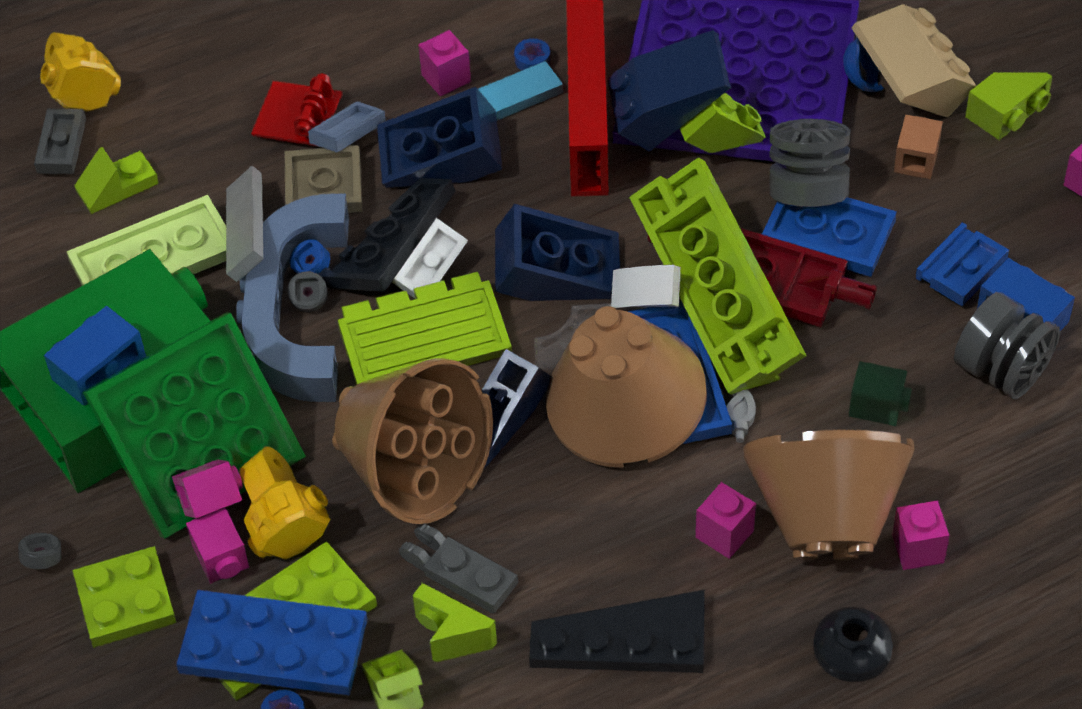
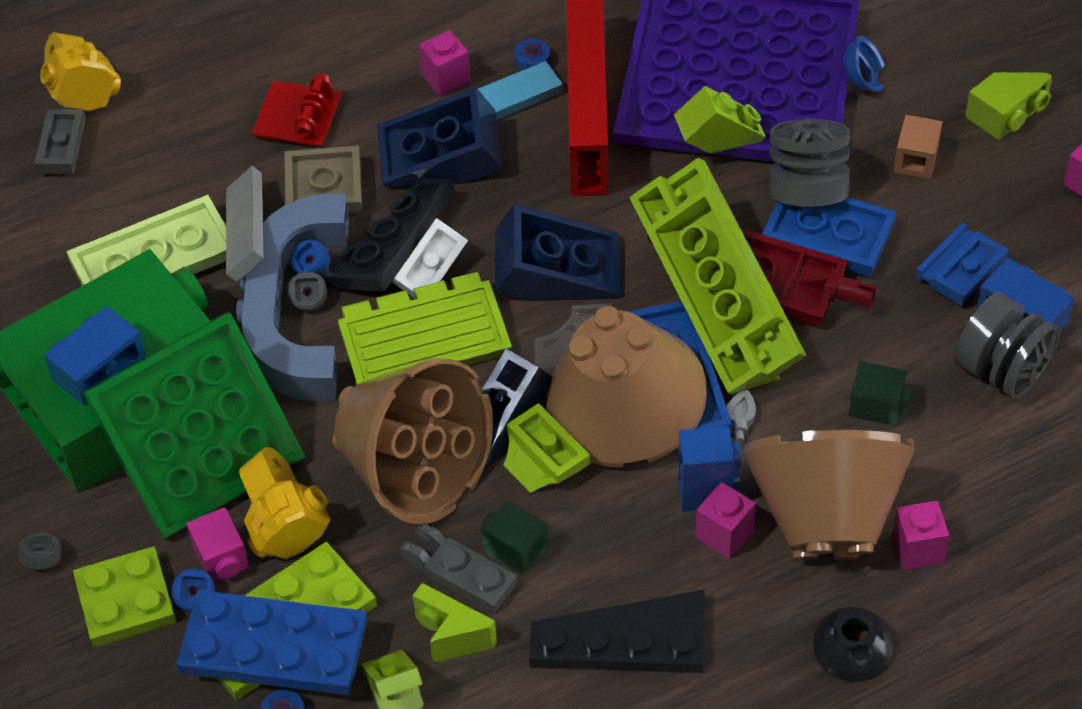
lime slope [74,147,159,214] -> none
dark pink brick [172,460,243,518] -> none
sand blue tile [308,101,386,152] -> none
dark blue slope [607,30,731,152] -> none
white slope [611,265,681,310] -> none
tan slope [851,4,976,118] -> none
none -> blue tile [171,569,215,613]
none -> clear green brick [481,499,549,576]
none -> lime slope [503,403,590,493]
none -> blue brick [678,426,741,512]

